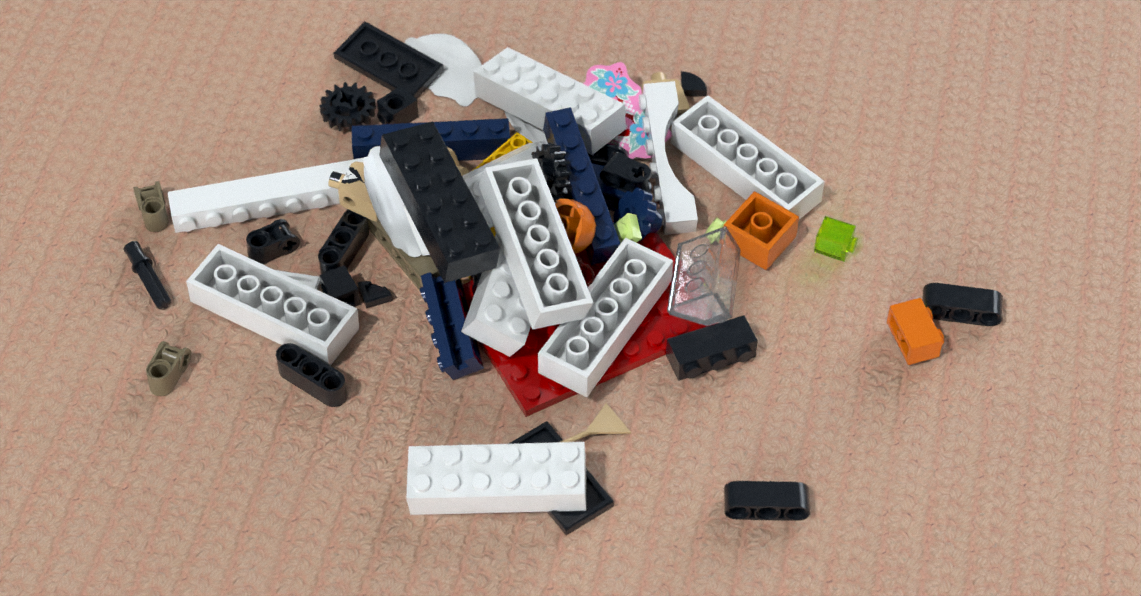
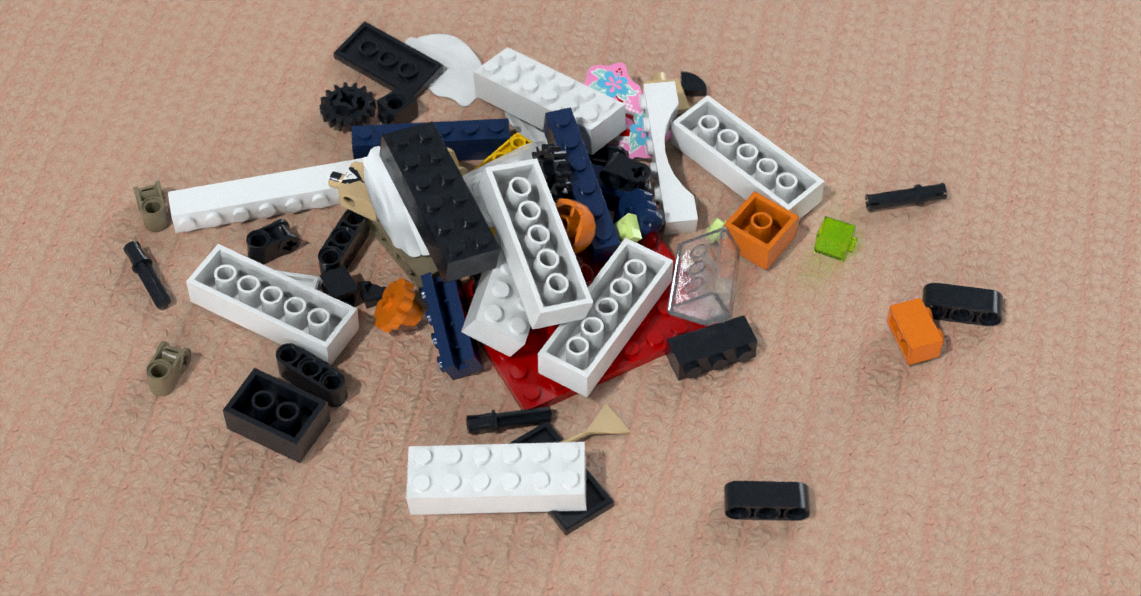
none -> black brick [223,368,331,463]
none -> orange plant [374,277,423,333]
none -> black axle [466,406,552,434]
none -> black pin [865,183,947,211]

